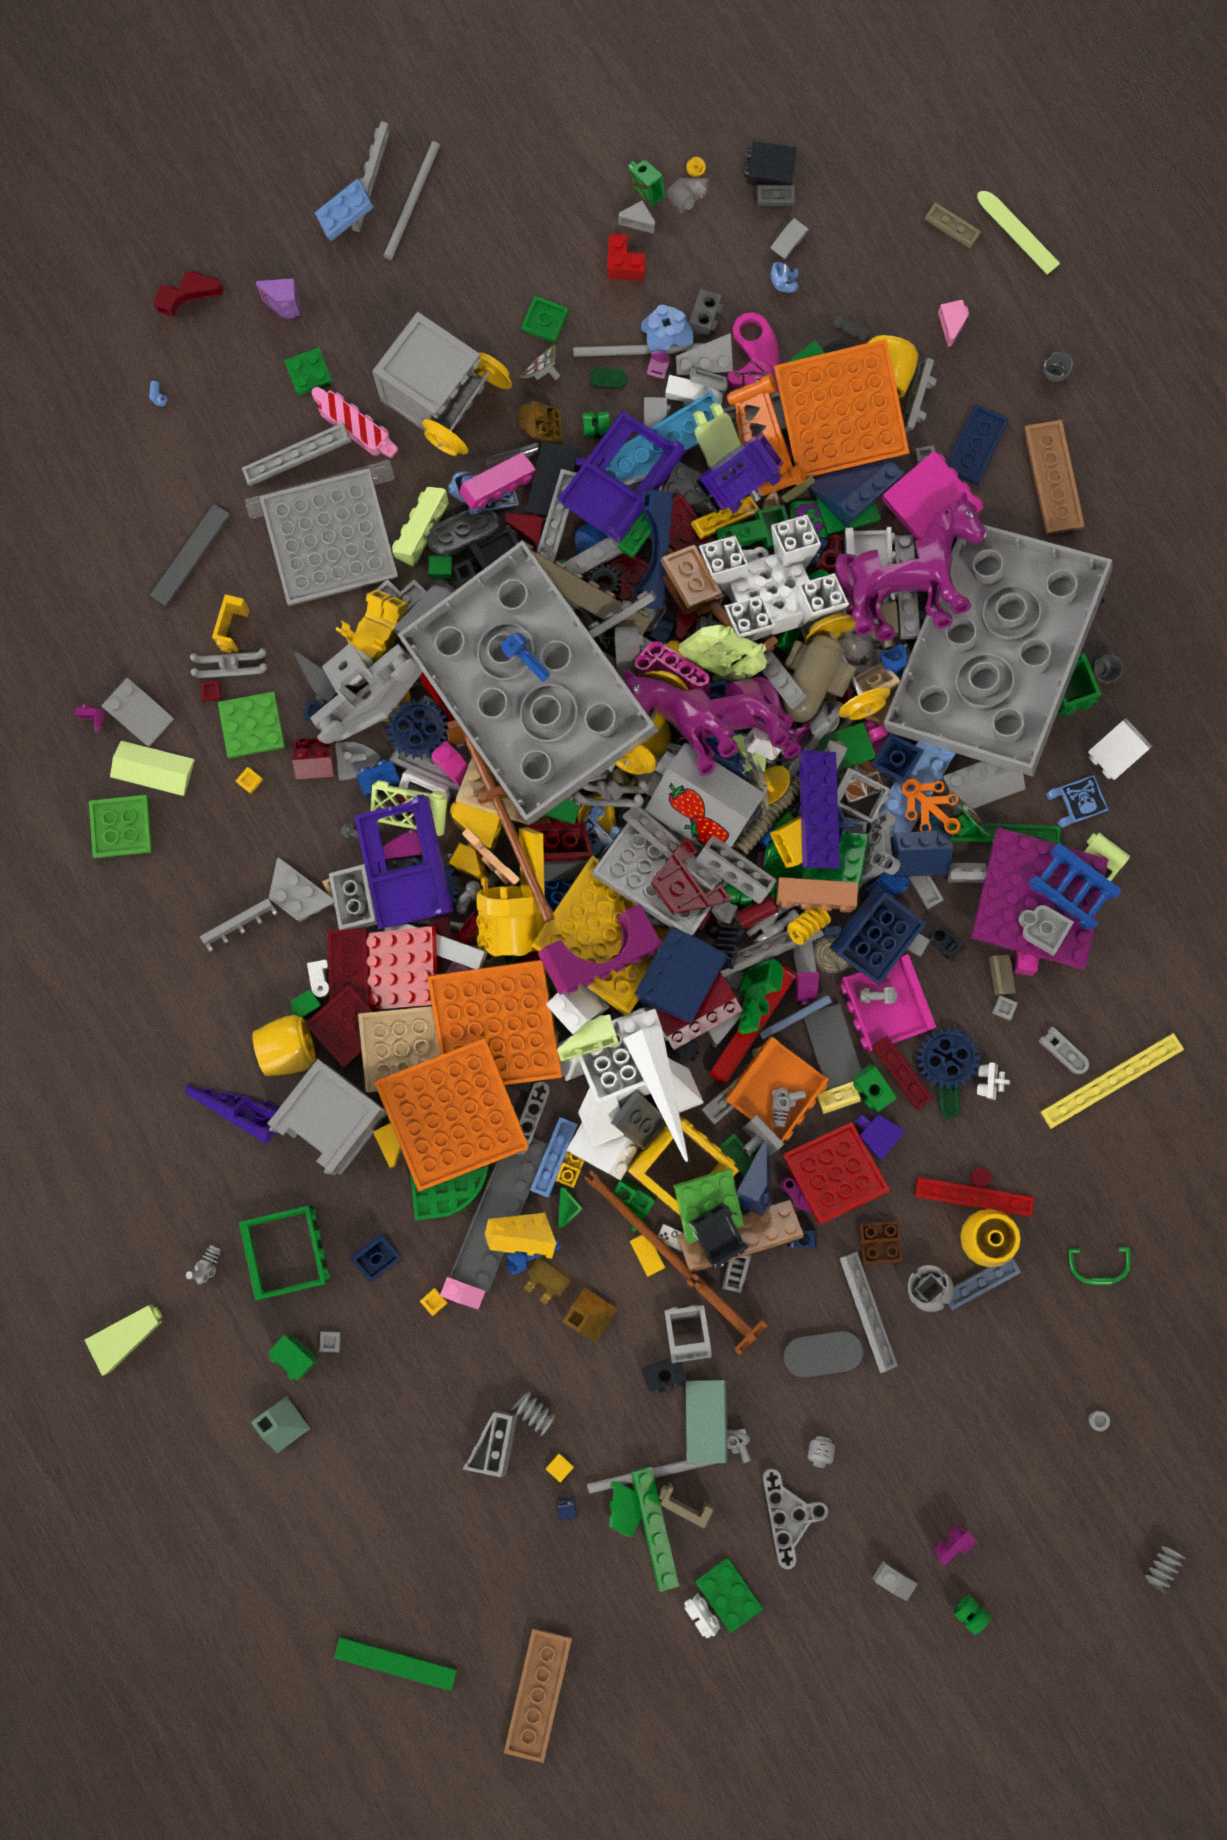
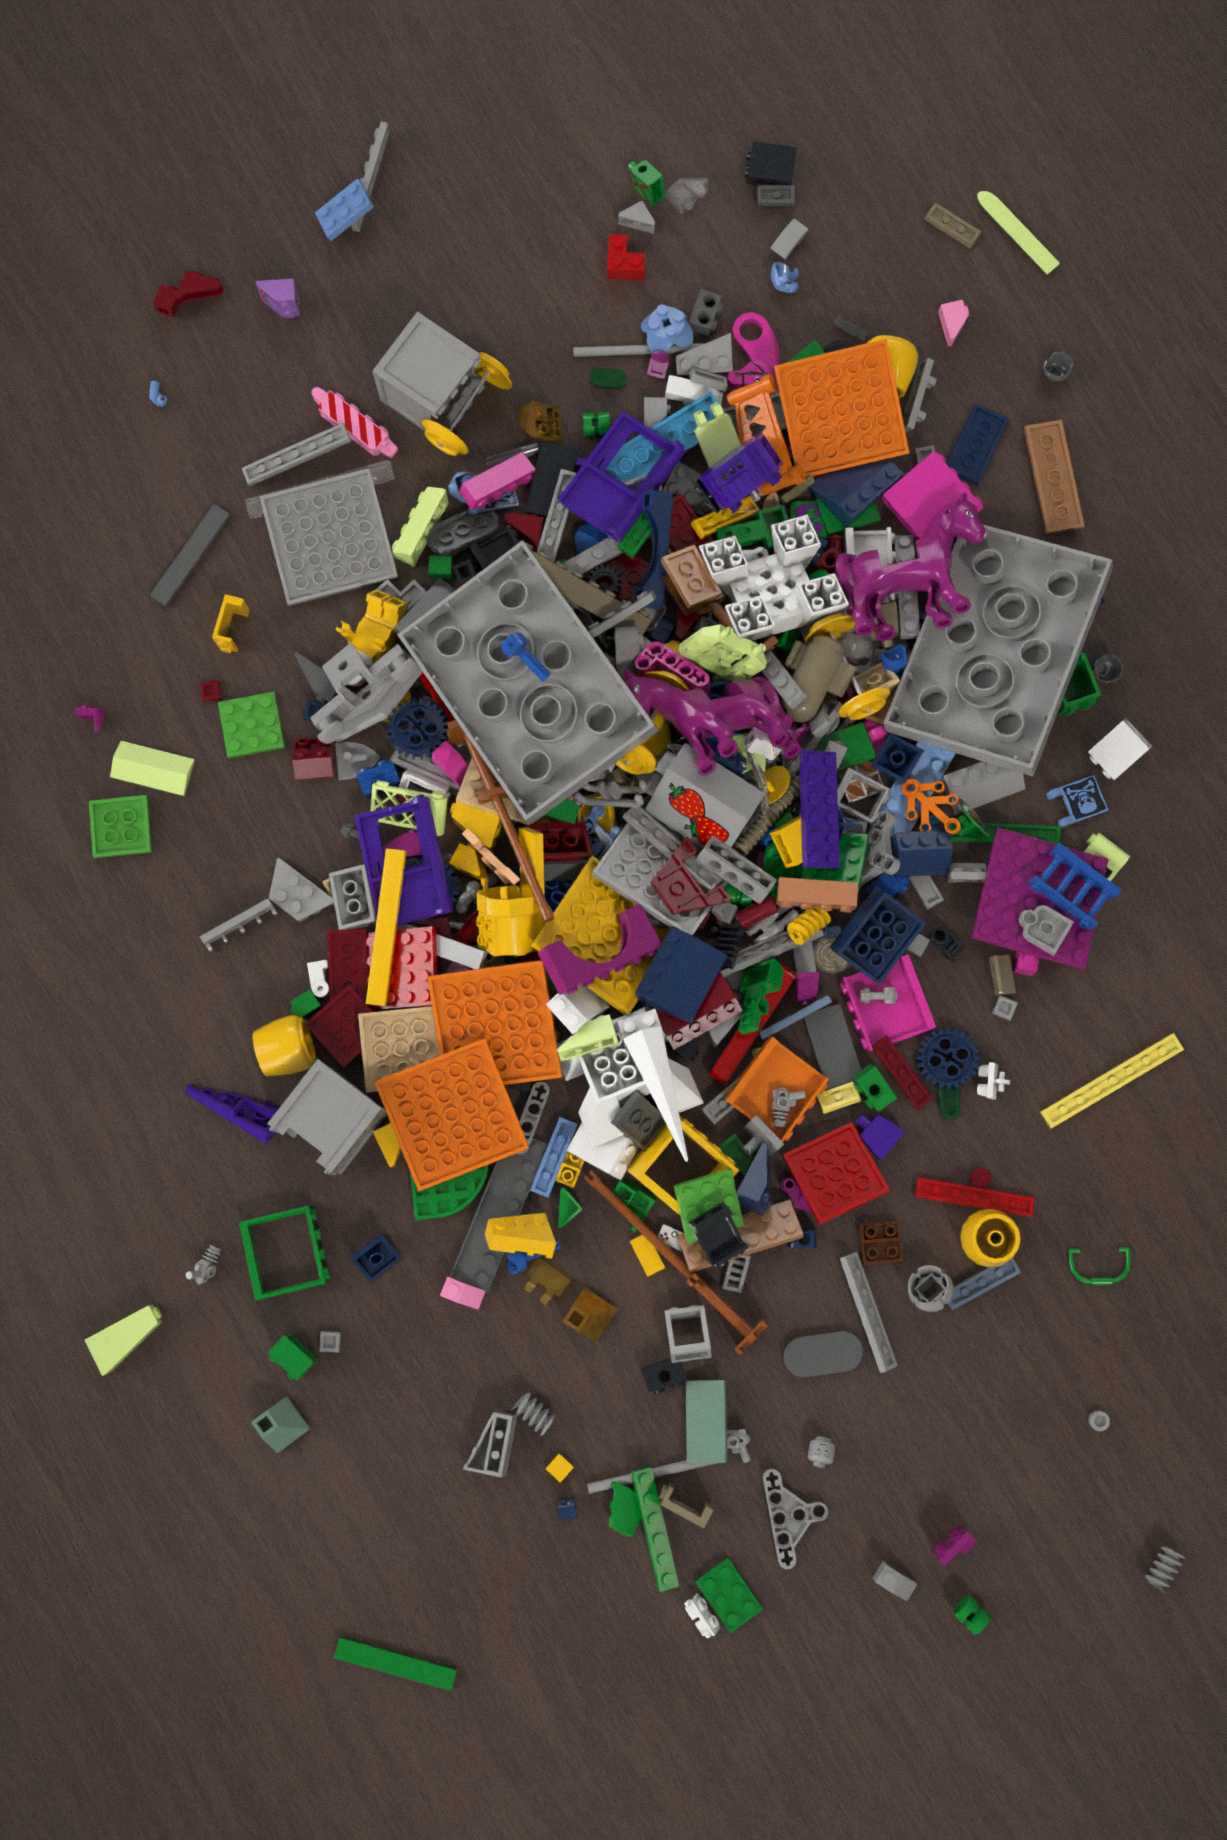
light grey slope [102,678,174,747] -> none
light grey piece [190,649,267,678] -> none
yellow tile [236,767,263,794] -> none
green plate [284,347,333,396] -> none
light grey piece [384,141,440,260] -> none
yellow tile [420,1288,448,1316] -> none
medium nougat plate [504,1628,572,1763] -> none
shield [520,345,560,380] -> none
green tile [521,296,569,344] -> none
yellow tile [686,157,706,177] -> none
light grey plate [1038,1027,1089,1074] -> none
none -> yellow tile [366,849,407,1006]

